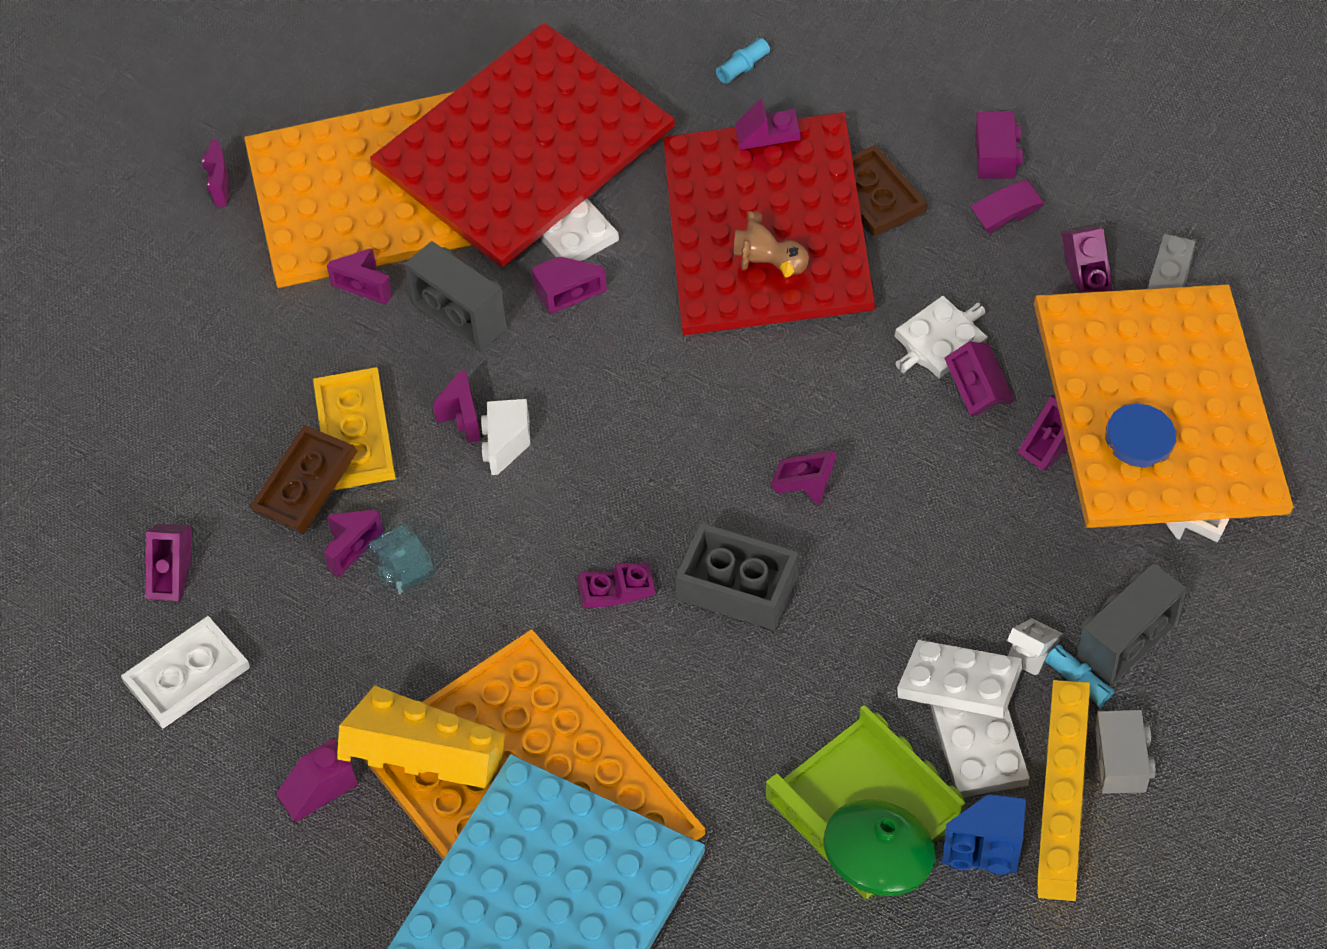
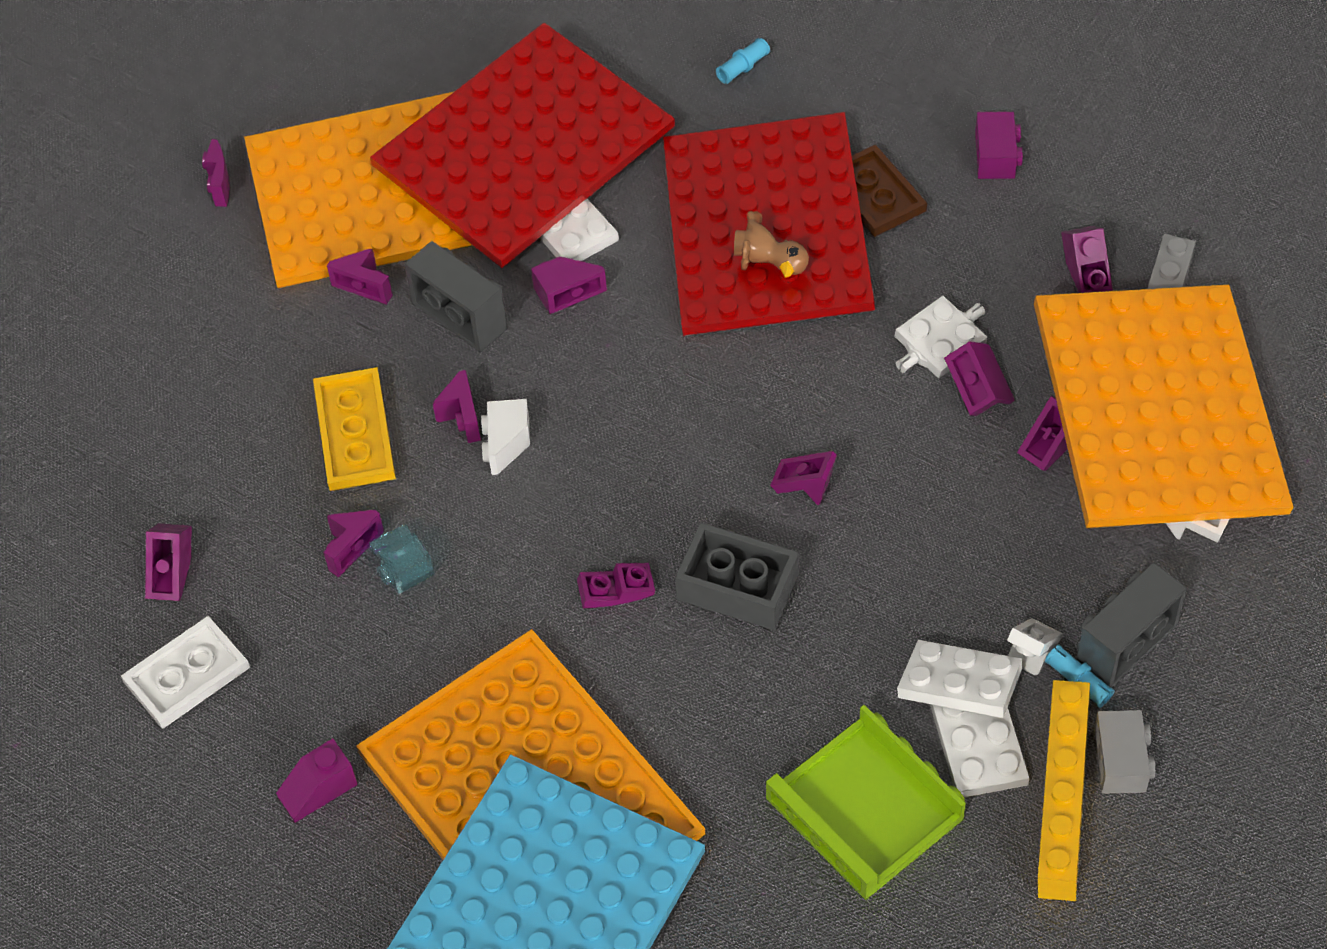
reddish brown plate [249,425,358,535] -> none
yellow wedge [337,685,505,788] -> none
magenta slope [735,98,801,150] -> none
green dish [823,799,935,896] -> none
blue slope [942,794,1026,875] -> none
magenta slope [970,180,1045,234] -> none
blue tile [1105,403,1176,468] -> none

